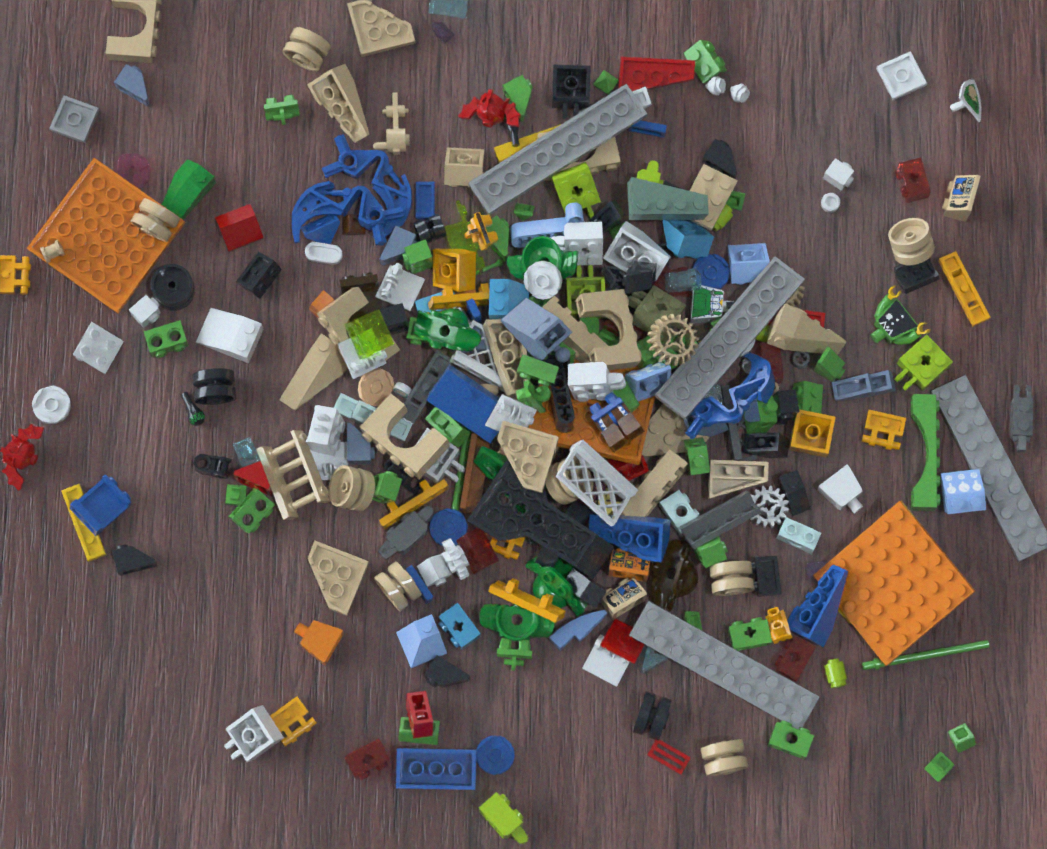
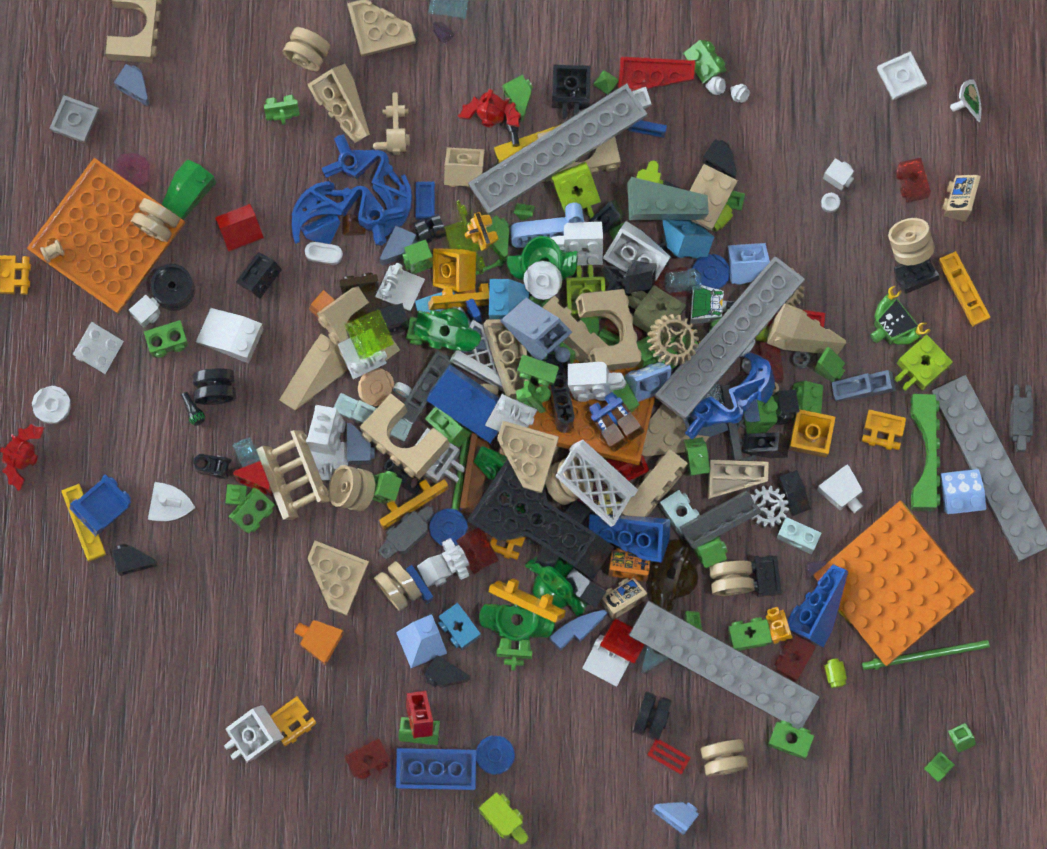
none -> white shield [148,482,195,521]
none -> light blue slope [652,802,699,835]

